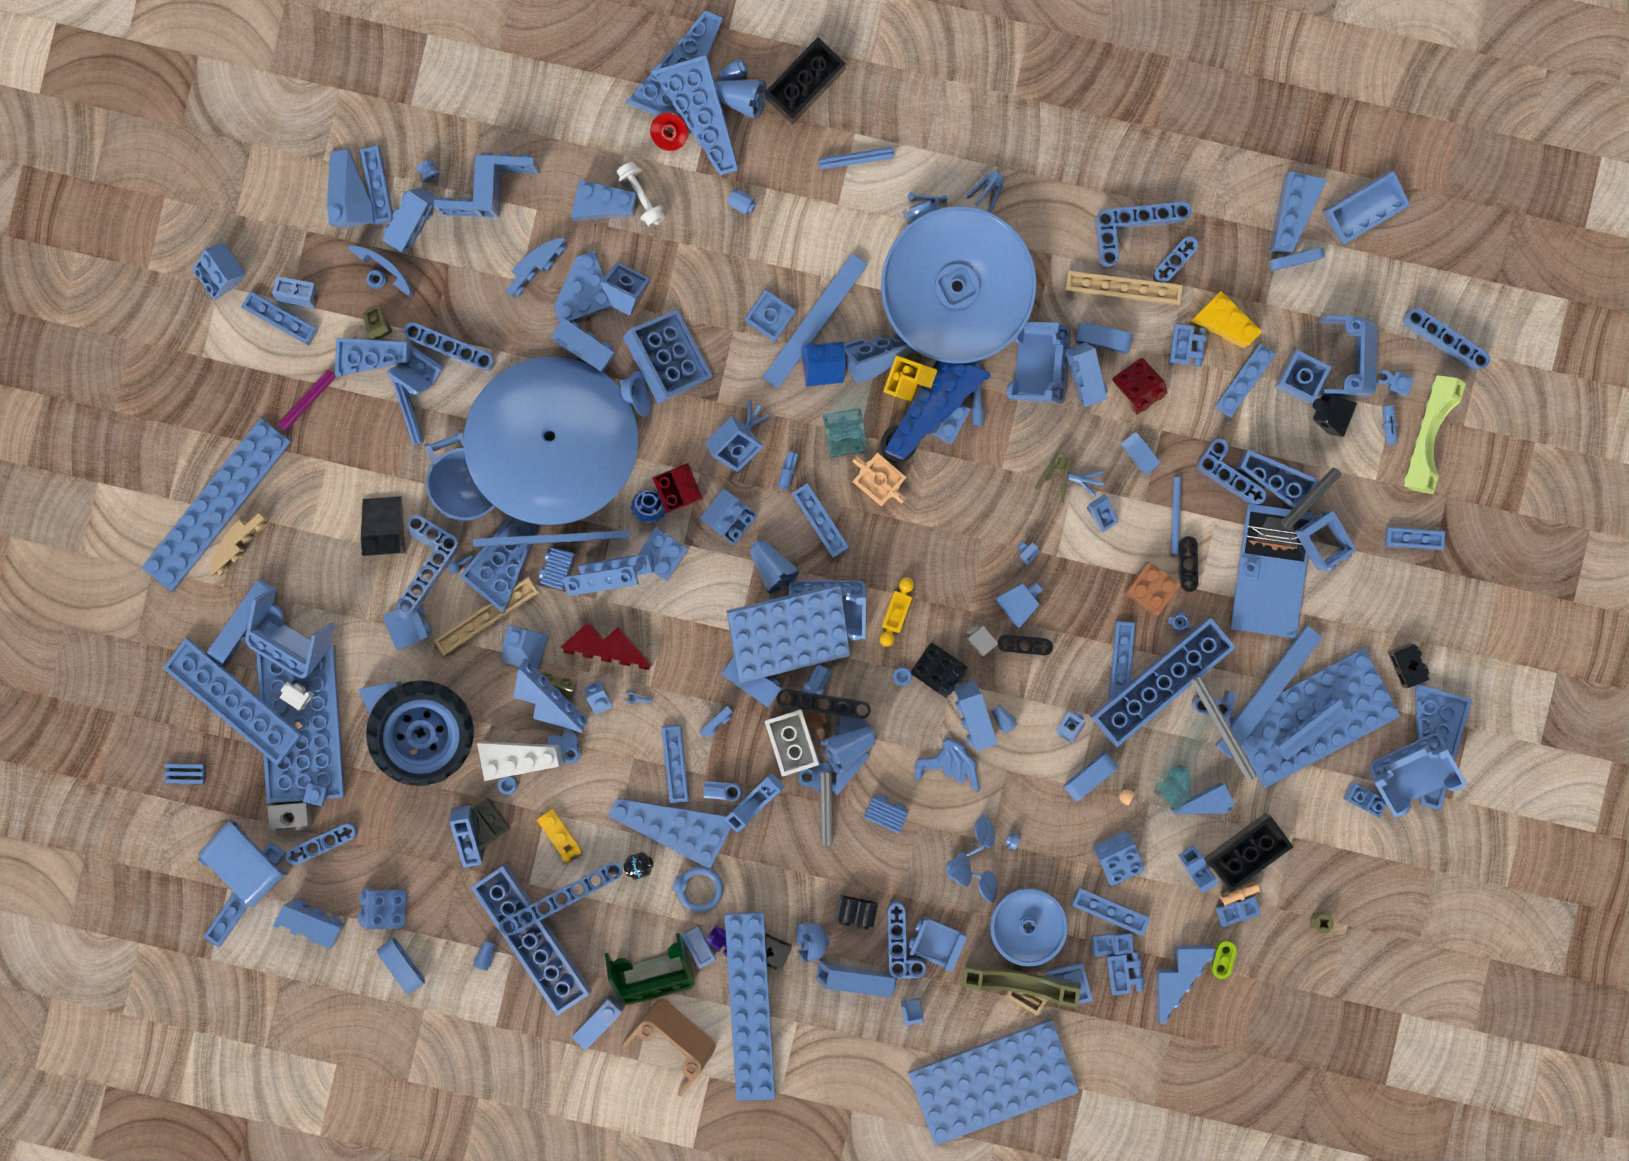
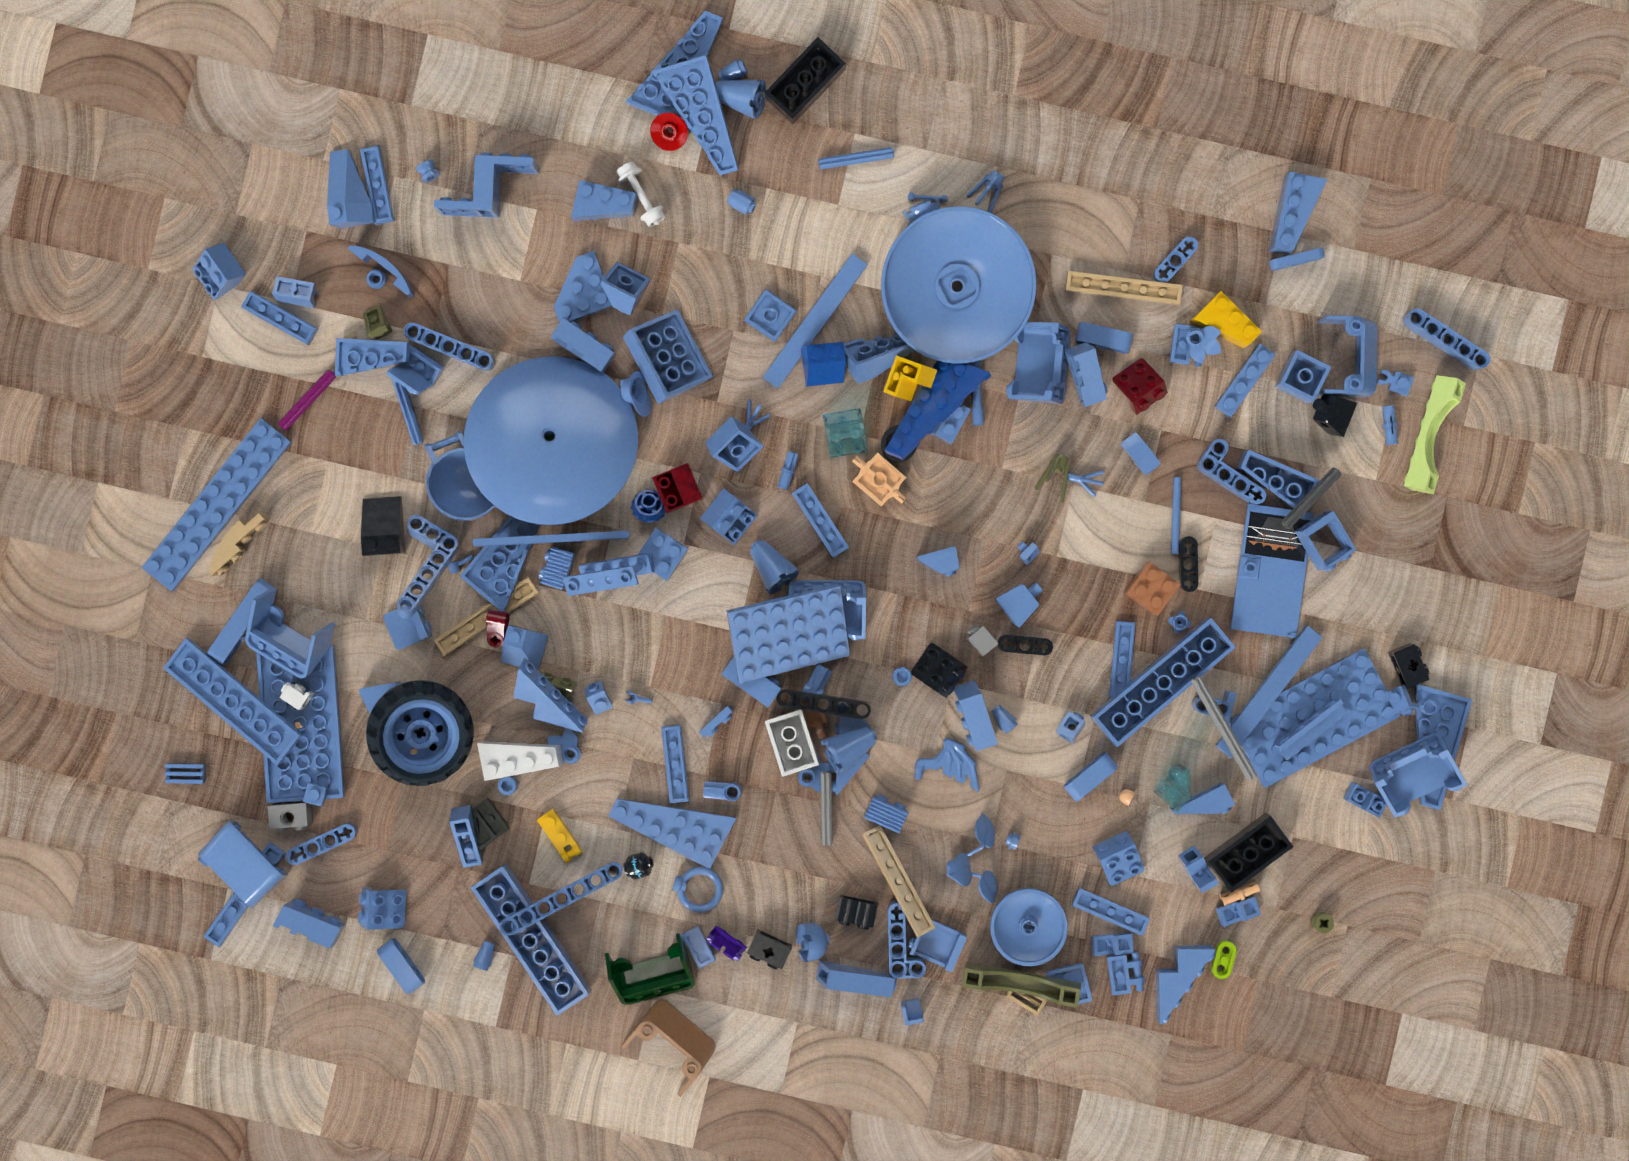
medium blue wedge [382,188,440,252] -> none
medium blue slope [506,237,567,299] -> none
dark red slope [561,622,653,670] -> none
medium blue slope [571,995,624,1050] -> none
medium blue arch [724,773,785,833] -> none
medium blue plate [725,911,775,1101] -> none
yellow plate [879,577,914,647] -> none
medium blue plate [908,1019,1079,1146] -> none
medium blue slope [1087,494,1118,532] -> none
medium blue beam [1095,202,1192,268] -> none
medium blue slope [1322,171,1410,244] -> none
medium blue tile [1385,527,1445,550] -> none
none -> dark red piece [486,609,510,648]
none -> tan plate [862,825,936,938]
none -> medium blue slope [916,546,960,577]
none -> medium blue plate [1186,326,1221,364]
none -> medium blue bracket [1388,686,1420,716]

